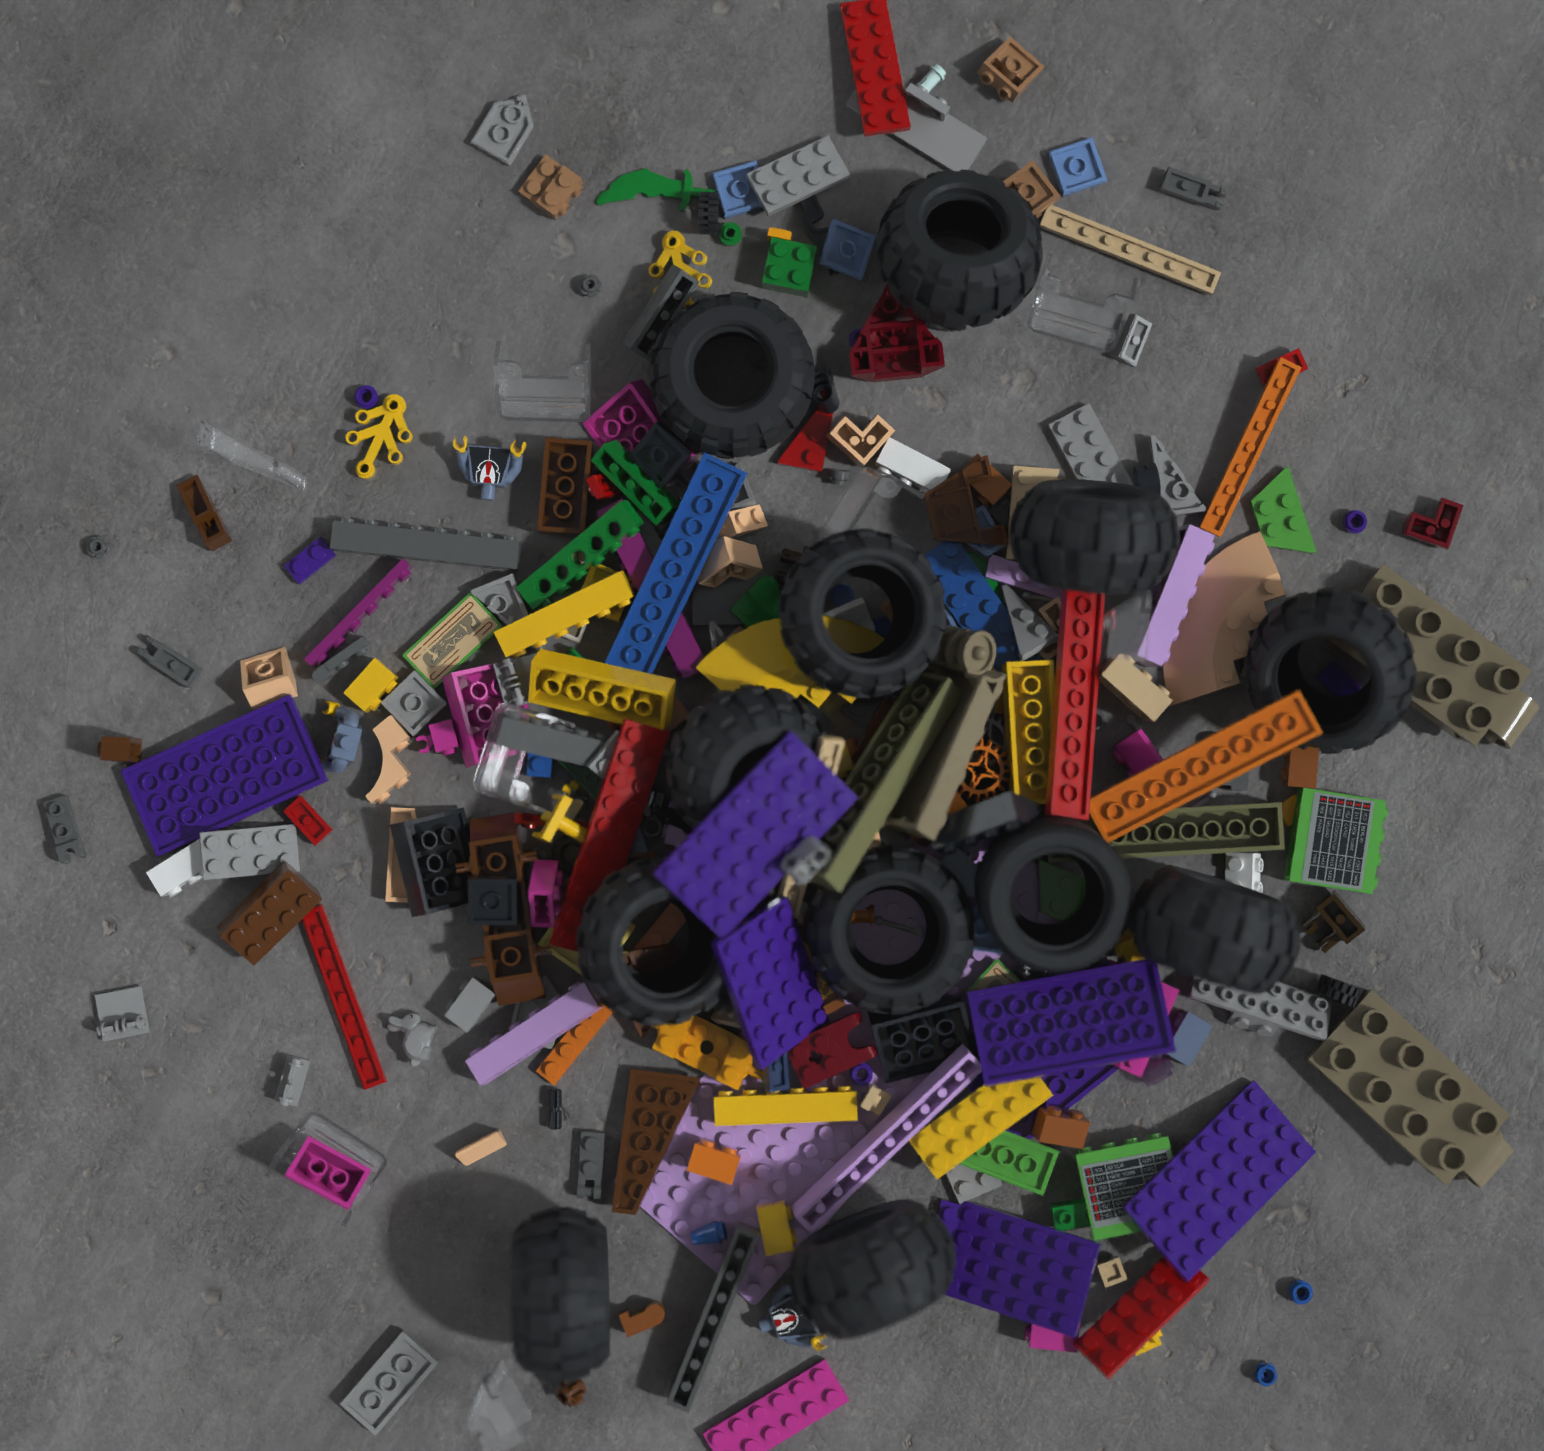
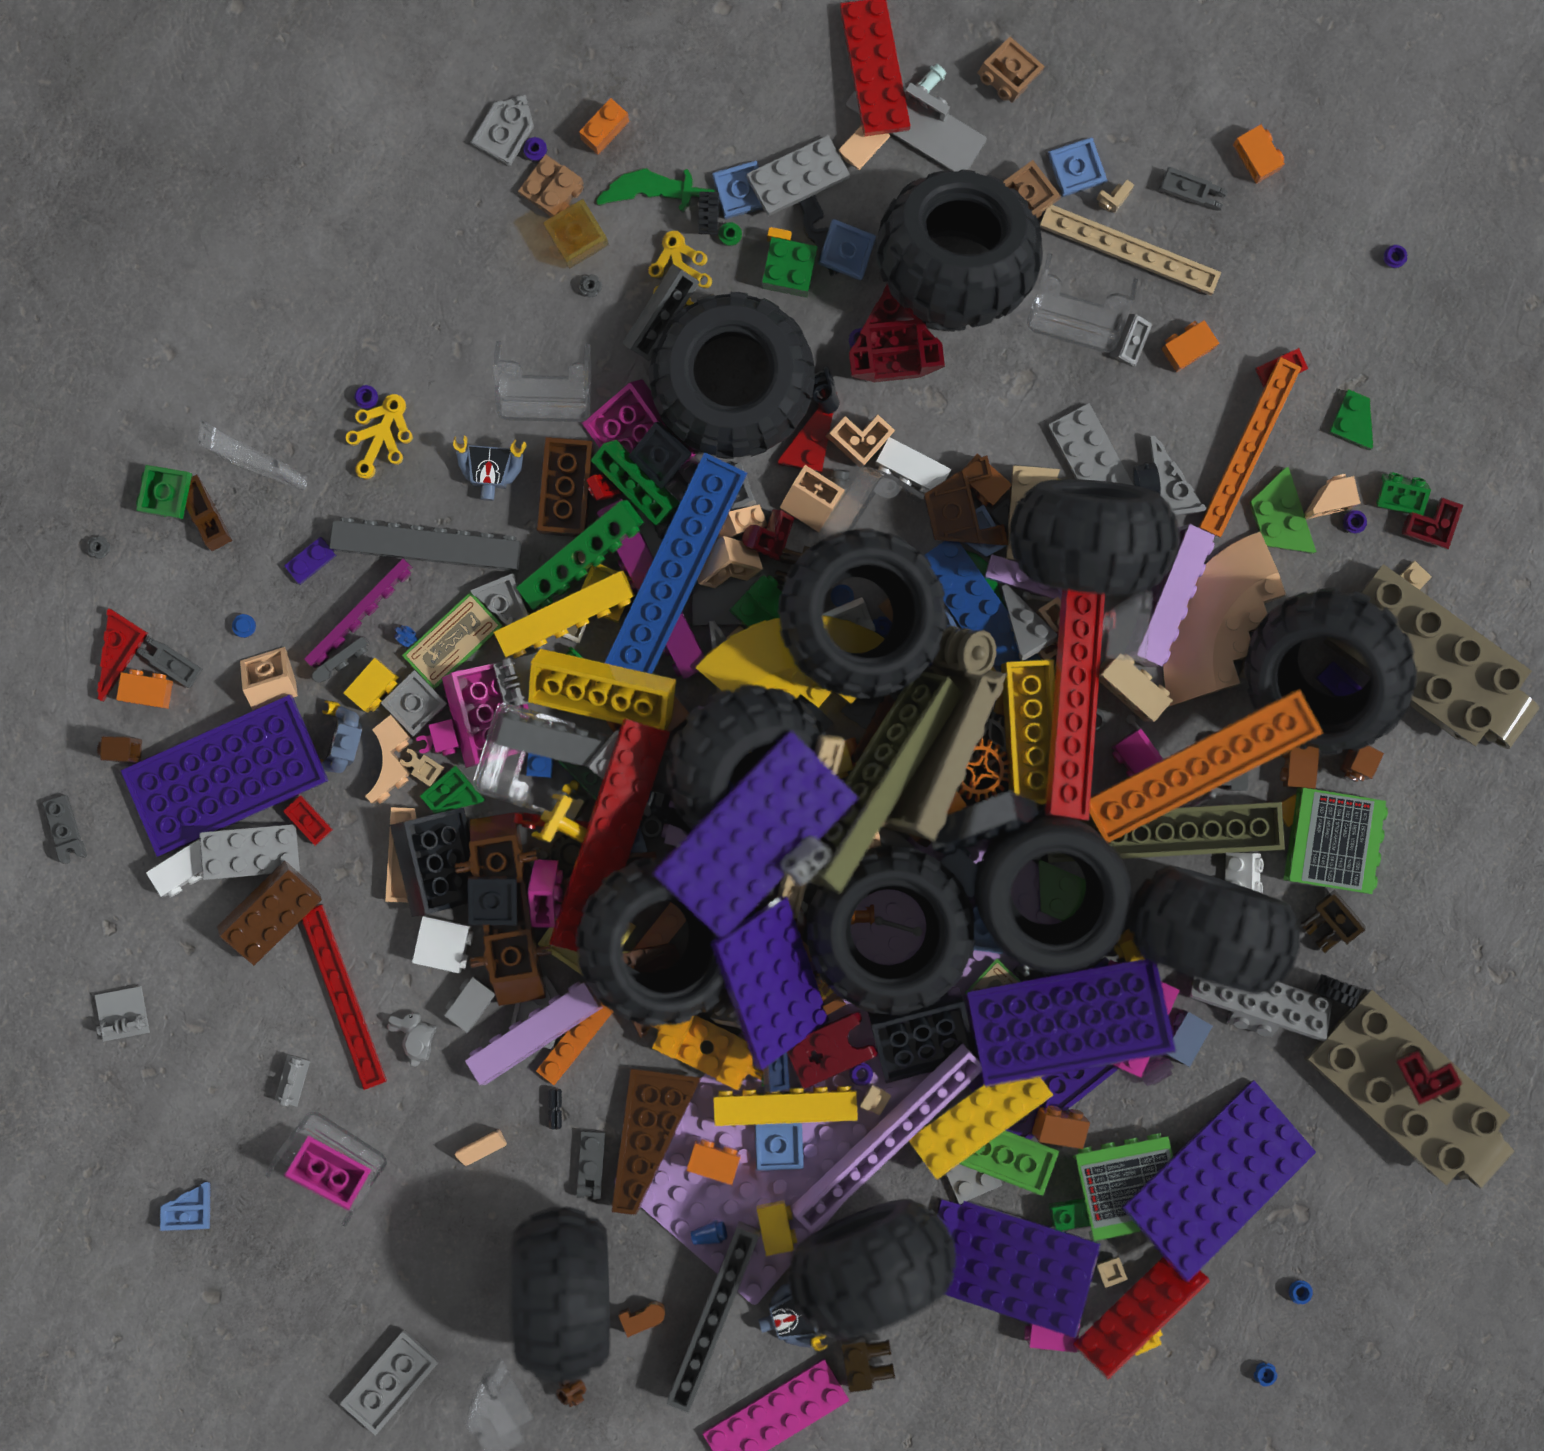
none -> red wing [97,608,148,702]
none -> orange brick [116,669,173,709]
none -> green plate [136,465,192,519]
none -> medium blue wing [160,1182,210,1231]
none -> blue plate [232,614,256,638]
none -> blue plate [394,625,419,647]
none -> tan plate [400,749,444,787]
none -> white brick [412,916,474,973]
none -> green wing [420,766,485,814]
none -> dark purple plate [524,137,547,161]
none -> clear yellow brick [543,199,609,269]
none -> orange brick [579,98,629,155]
none -> dark red brick [742,509,795,561]
none -> medium blue tile [755,1123,804,1171]
none -> light nougat slope [780,465,845,533]
none -> light nougat slope [839,125,890,170]
none -> dark brown brick [841,1336,895,1393]
none -> tan bracket [1097,180,1134,213]
none -> orange brick [1161,320,1220,373]
none -> orange brick [1233,124,1285,184]
none -> light nougat slope [1304,474,1360,520]
none -> green wing [1329,389,1373,451]
none -> dark orange brick [1340,746,1384,782]
none -> green bracket [1376,472,1431,515]
none -> dark purple plate [1383,245,1407,268]
none -> dark red brick [1395,1051,1462,1105]
none -> tan plate [1400,561,1432,590]

